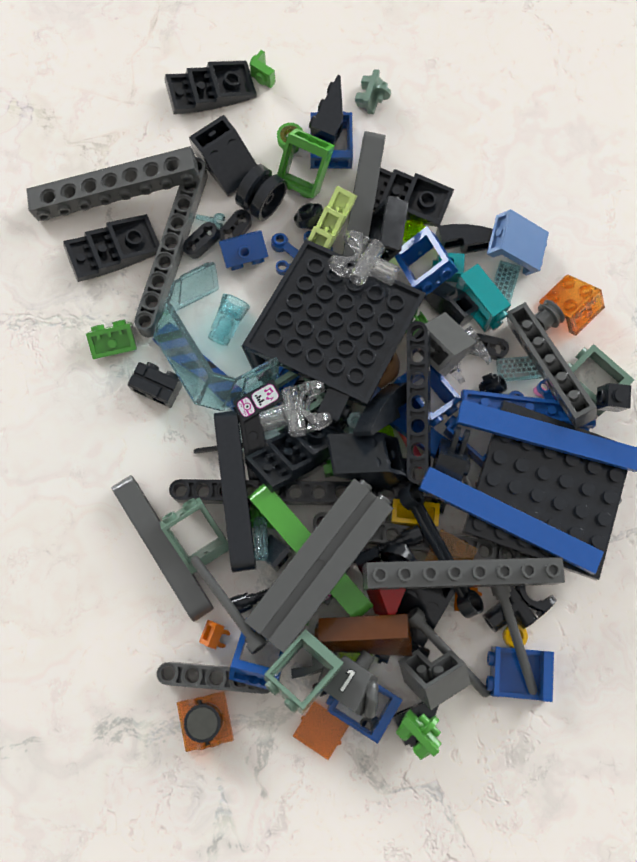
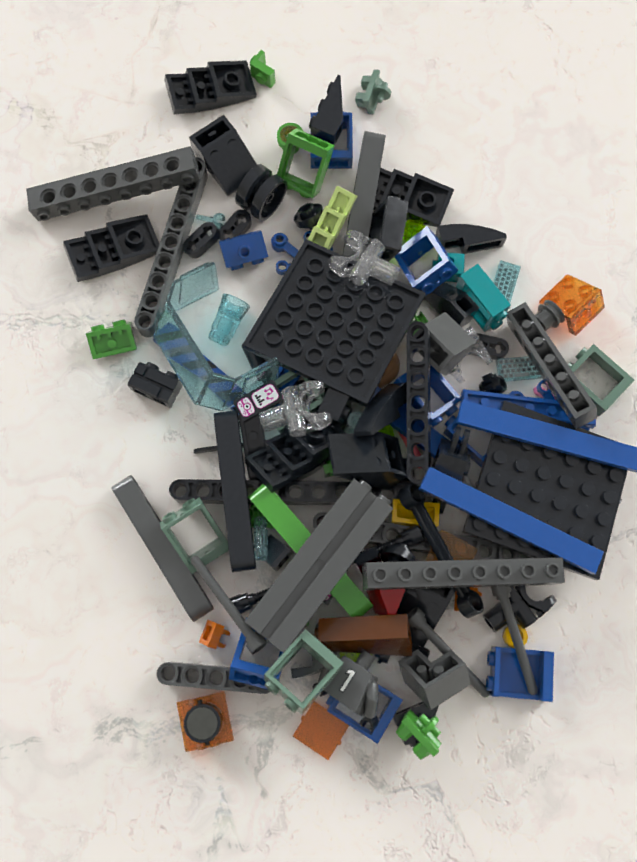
medium blue panel [487,209,549,275] -> none
black brick [596,383,631,412] -> none

